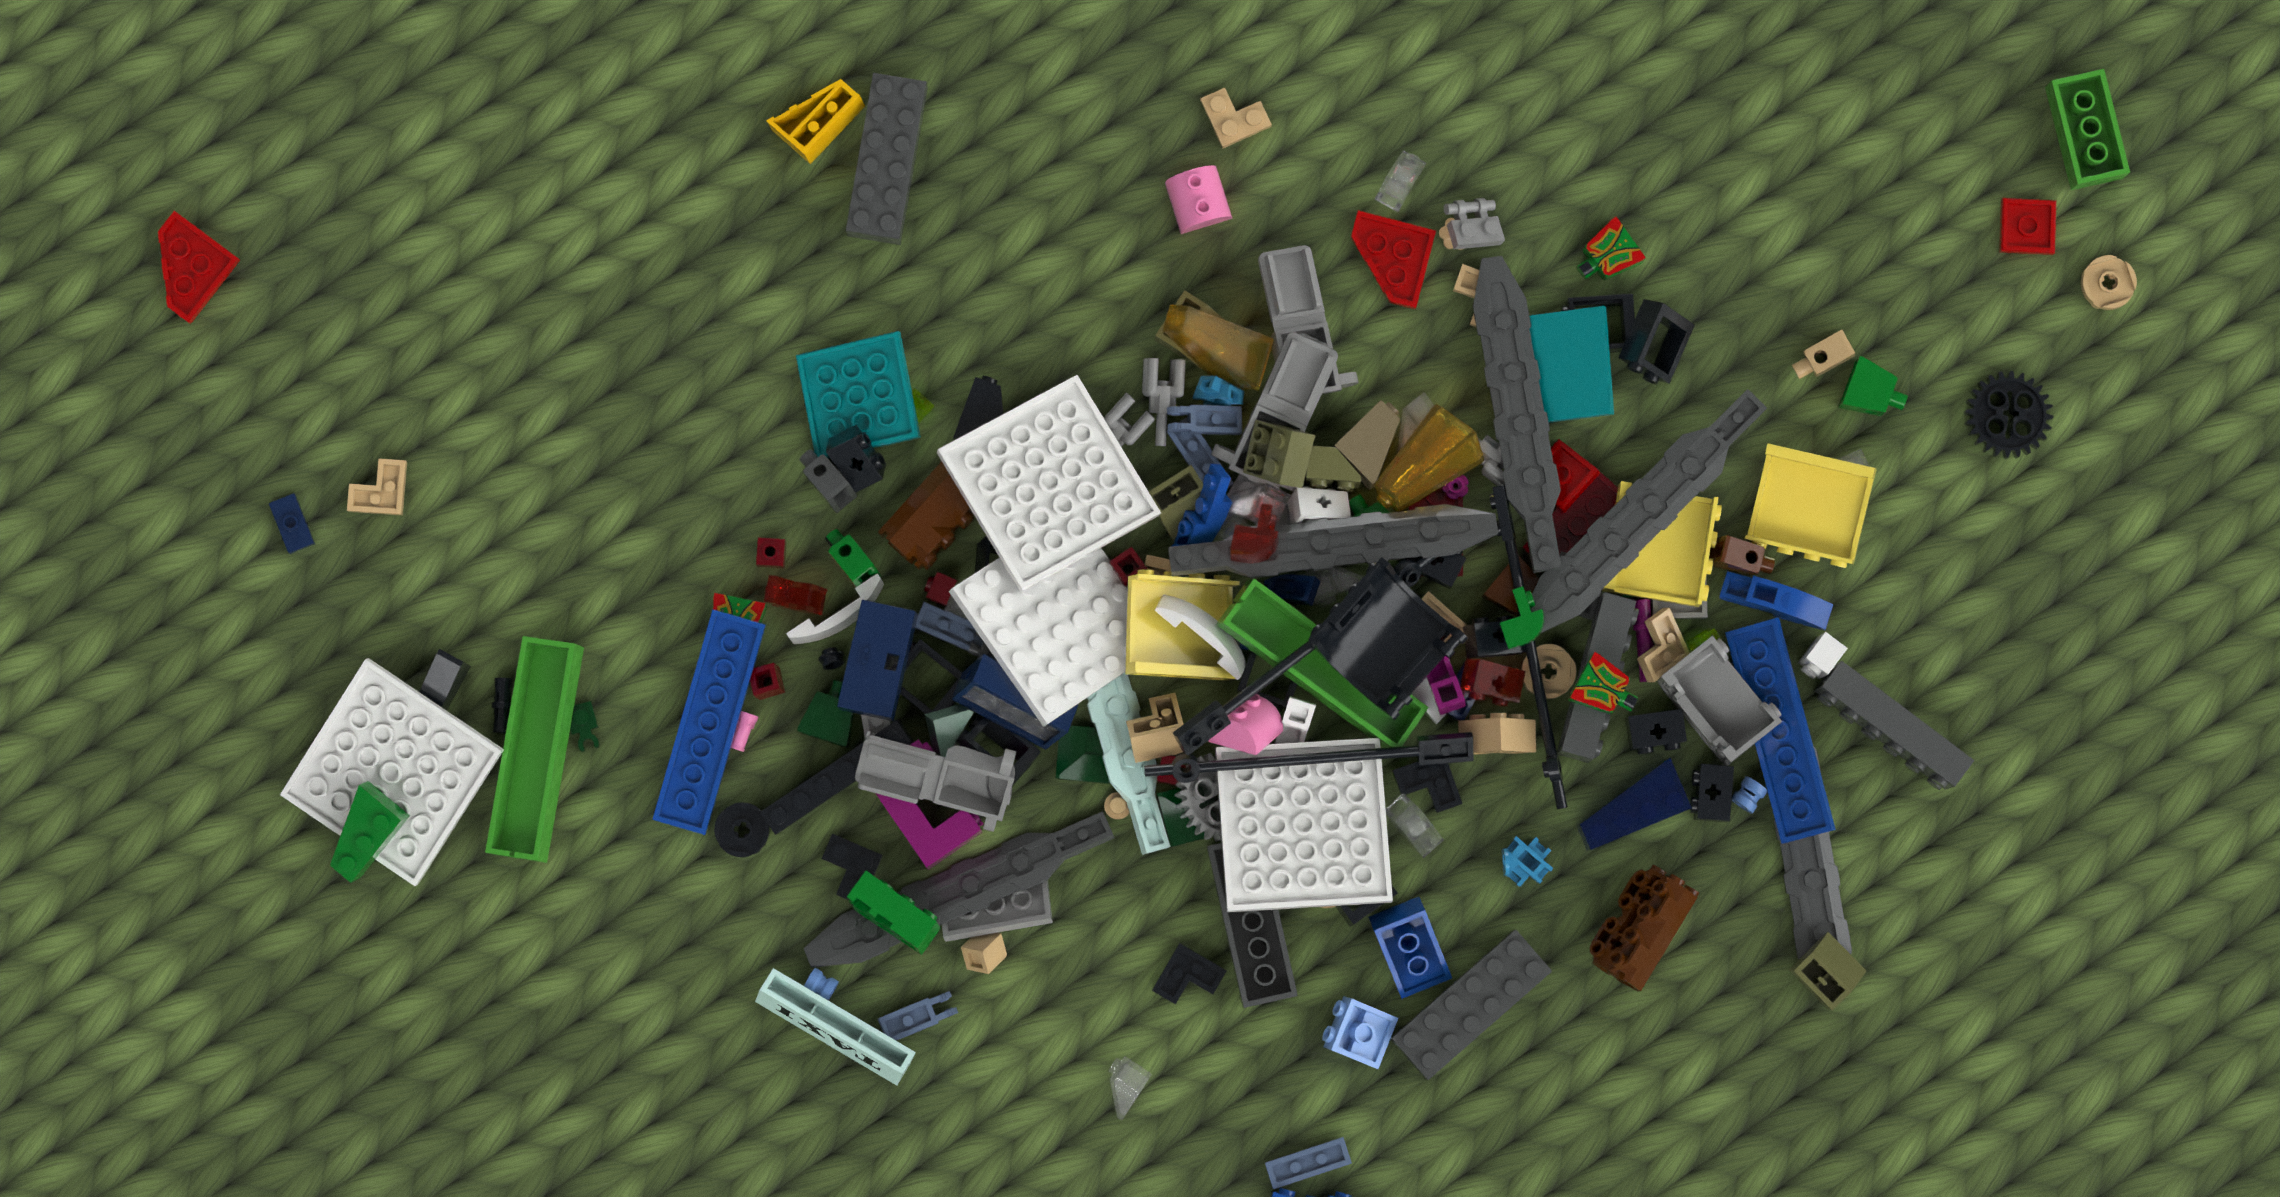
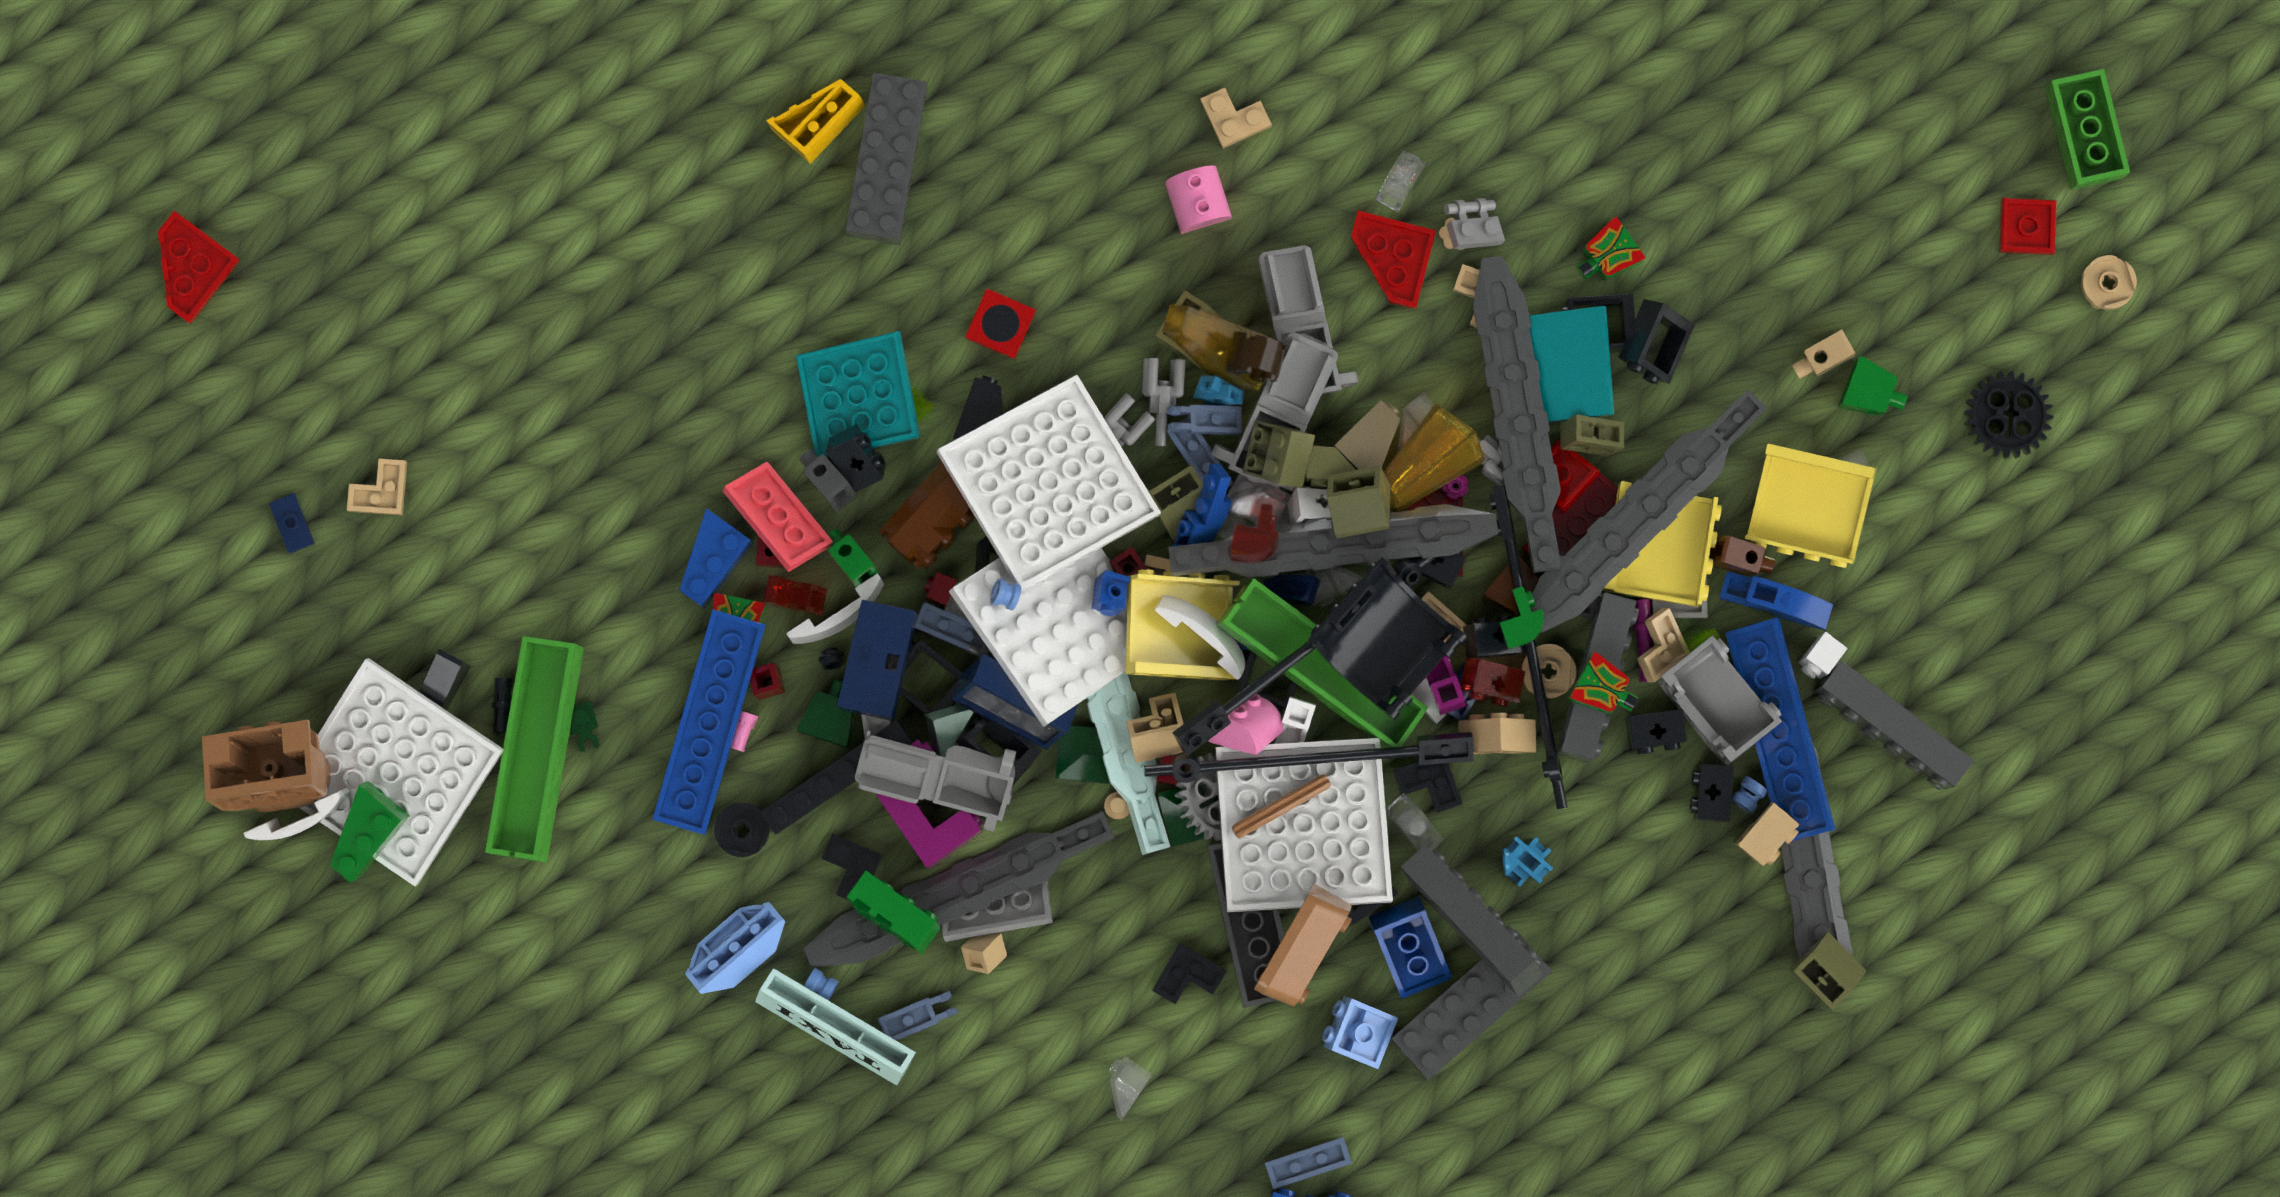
clear blue wedge [1577,758,1691,851] -> none
reddish brown brick [1590,865,1699,992] -> none
none -> medium nougat brick [202,720,331,812]
none -> white slope [243,787,349,840]
none -> blue wedge [680,508,753,609]
none -> light blue wedge [685,902,785,994]
none -> coral plate [723,462,833,572]
none -> red tile [965,289,1036,360]
none -> medium blue wheel [990,578,1021,611]
none -> blue brick [1091,570,1131,616]
none -> dark brown brick [1225,332,1287,383]
none -> medium nougat axle [1232,774,1331,839]
none -> medium nougat windscreen [1254,883,1352,1007]
none -> olive slope [1327,466,1390,538]
none -> dark grey brick [1401,845,1543,997]
none -> olive brick [1560,414,1624,457]
none -> tan brick [1734,802,1799,866]

